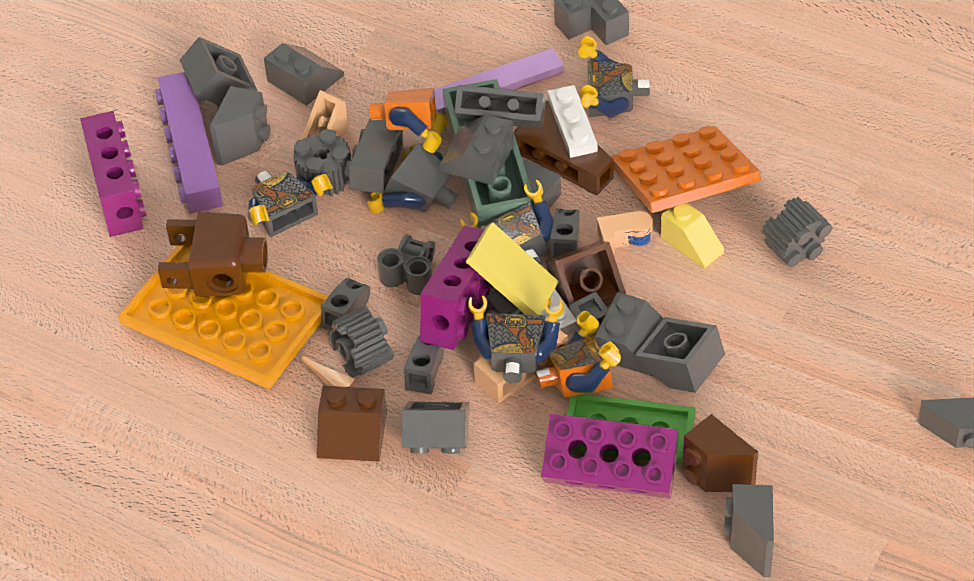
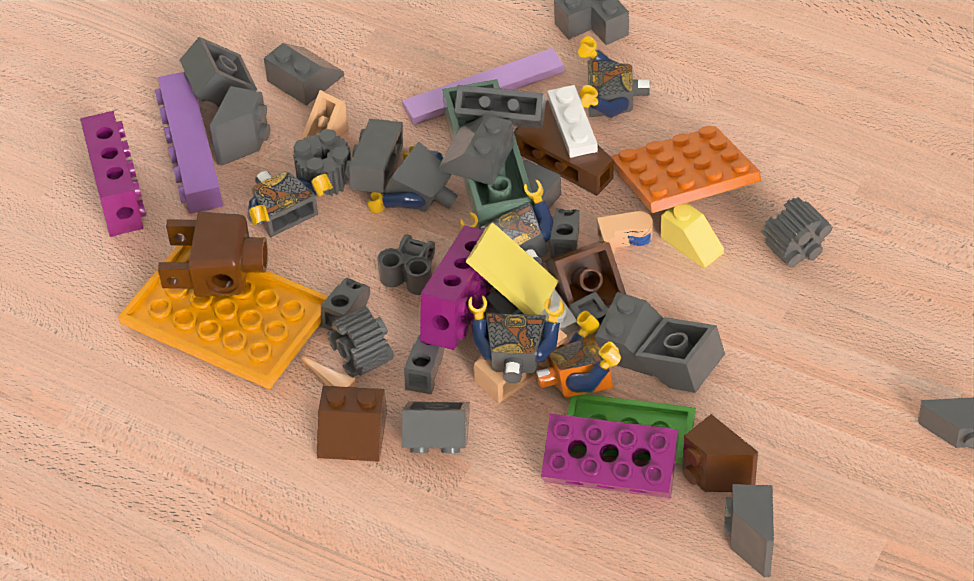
torso [370,88,448,153] -> none

